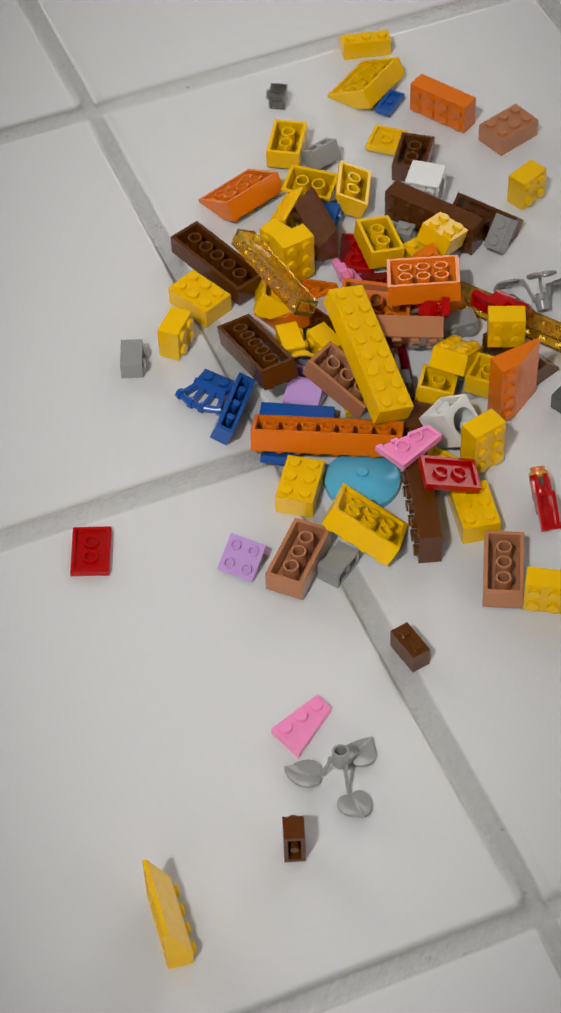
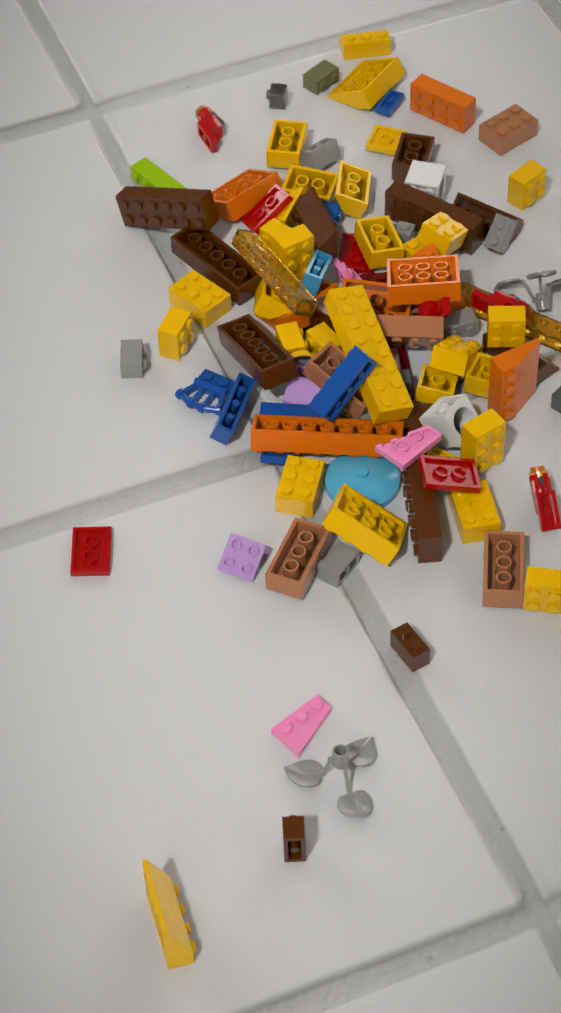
none -> reddish brown brick [115,186,220,231]
none -> lime brick [130,157,187,189]
none -> red plate [196,105,225,154]
none -> red tile [241,184,293,236]
none -> dark azure brick [299,249,333,297]
none -> olive brick [303,59,339,95]
none -> blue brick [309,345,378,422]

